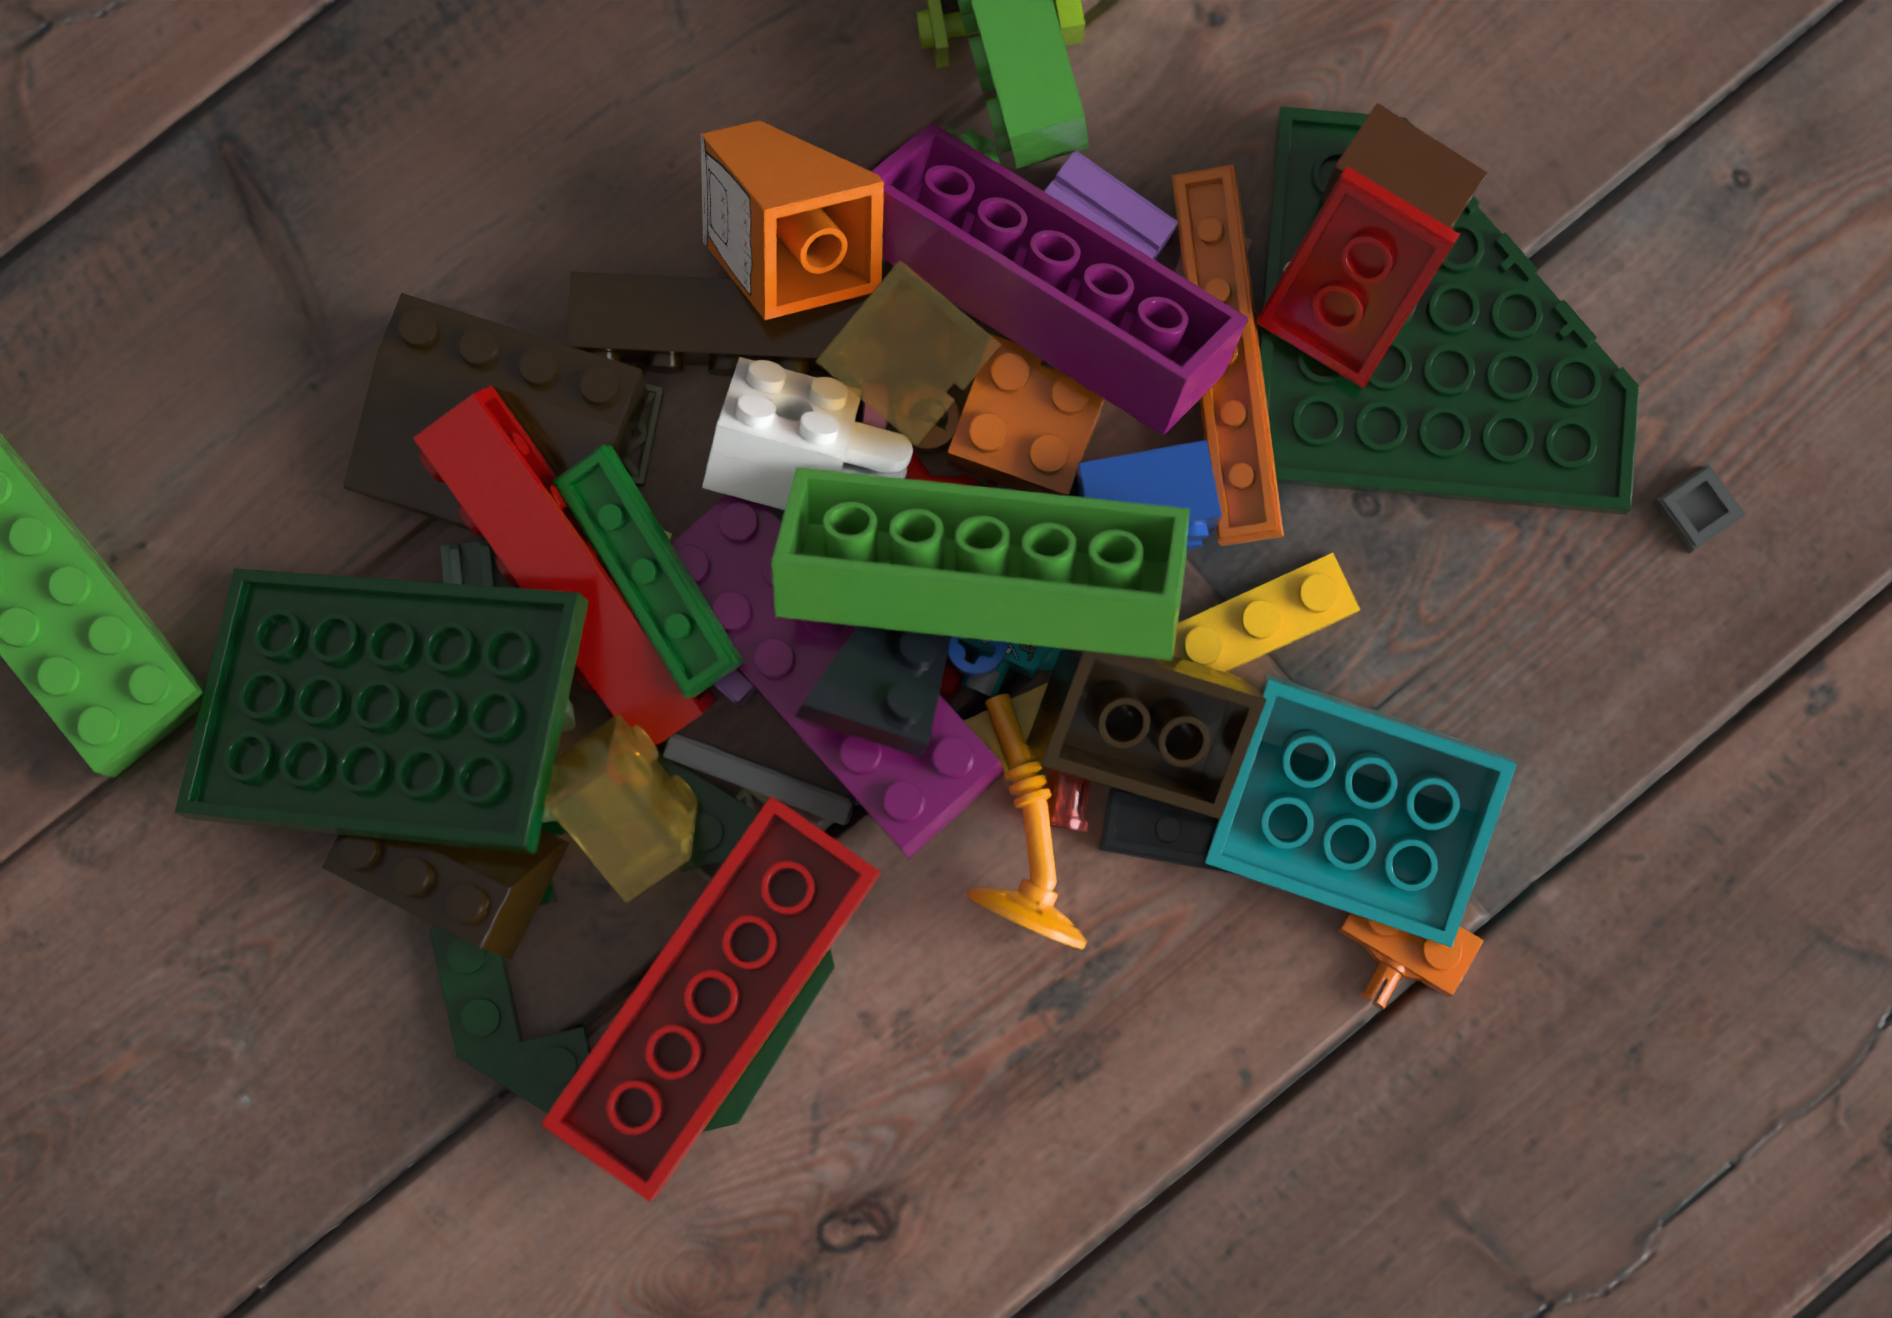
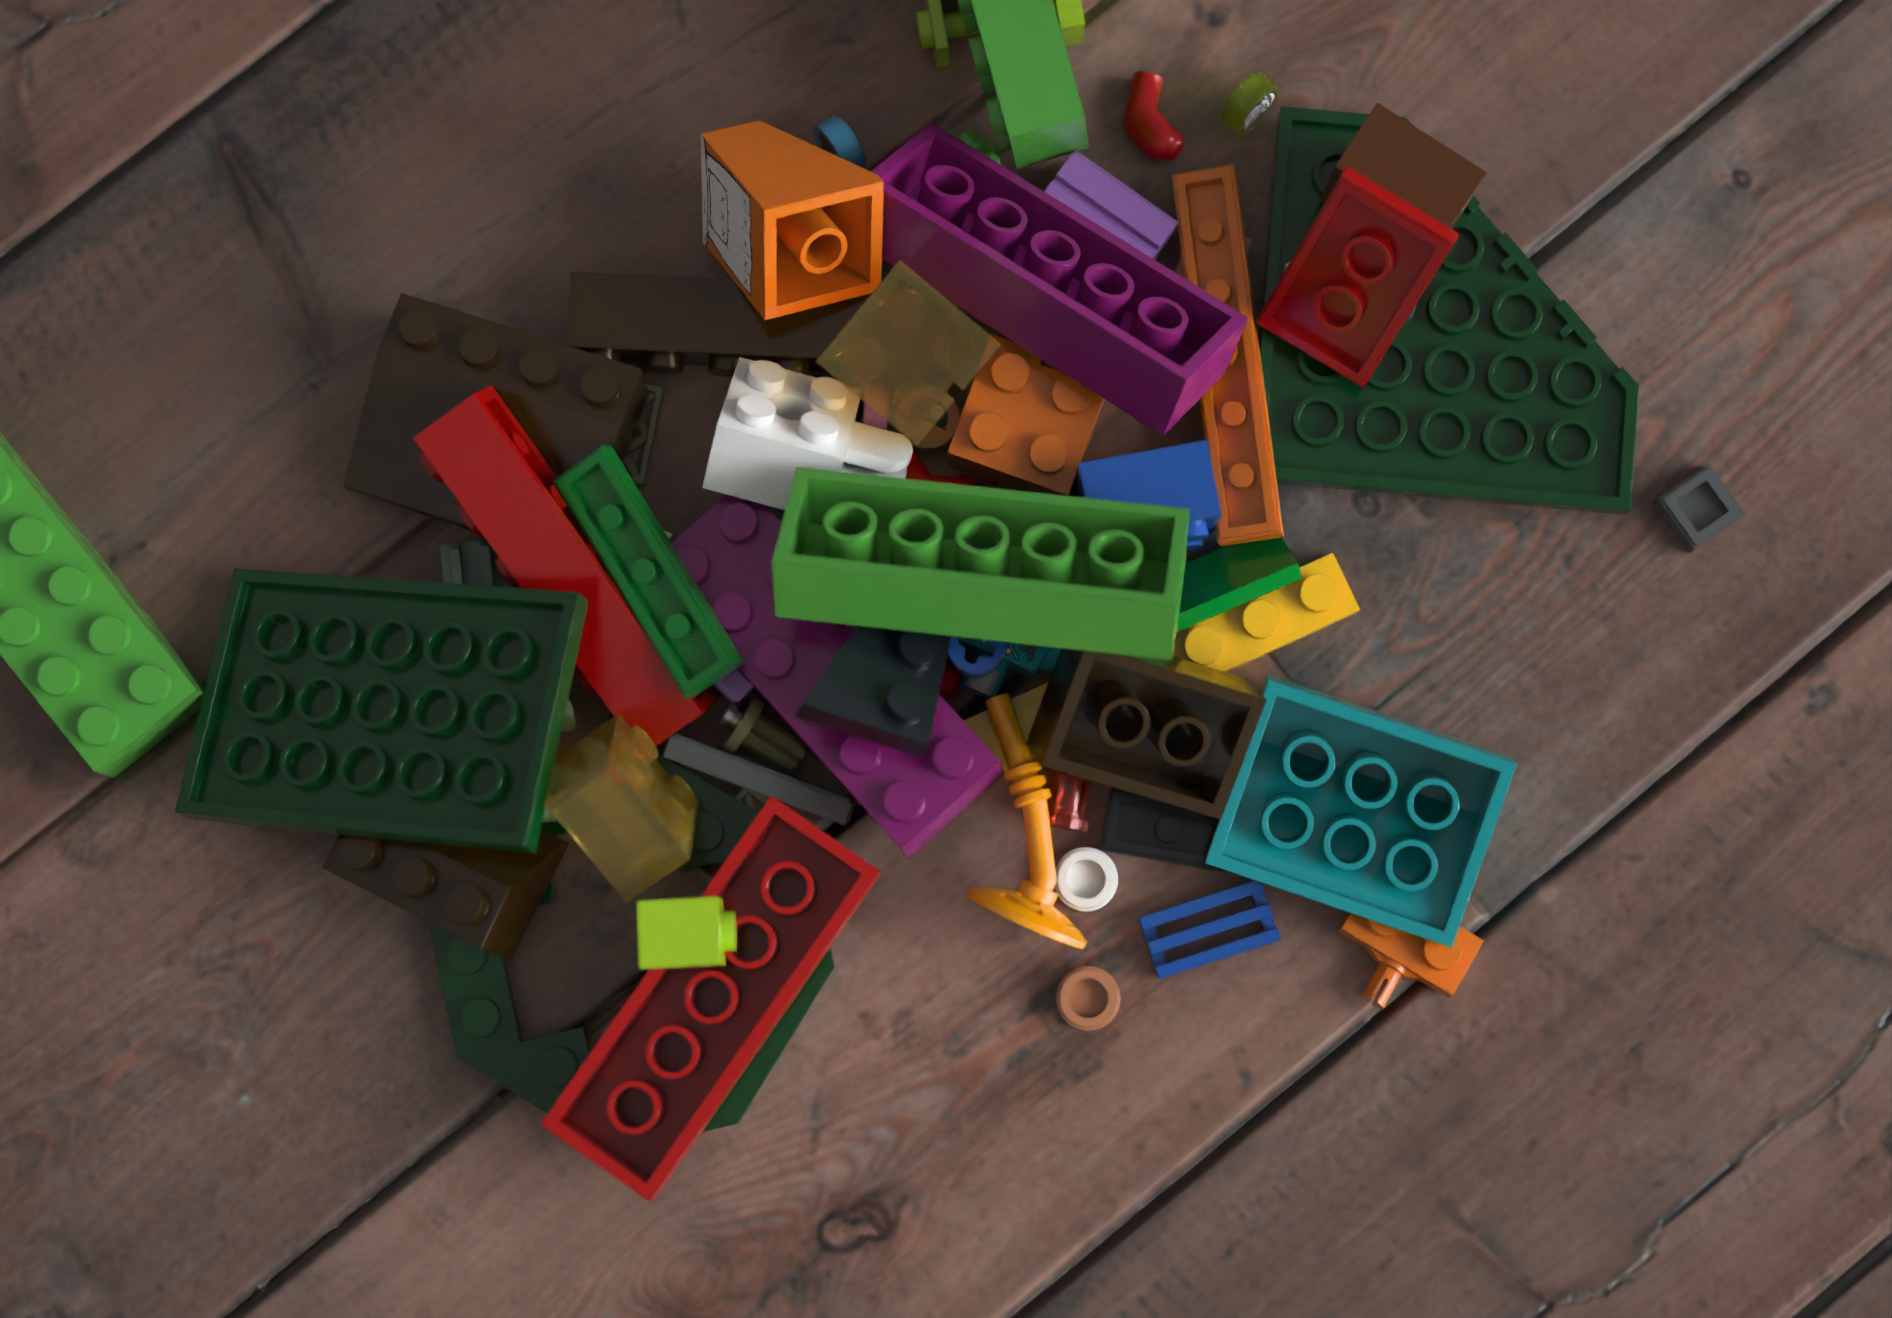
none -> lime brick [637,897,737,970]
none -> olive piece [719,694,807,773]
none -> dark azure tile [813,115,866,169]
none -> white tile [1054,847,1118,912]
none -> nougat tile [1055,966,1120,1031]
none -> red arm [1123,71,1184,162]
none -> blue tile [1138,880,1282,979]
none -> green tile [1176,537,1302,632]
none -> clear neon green tile [1221,72,1279,136]

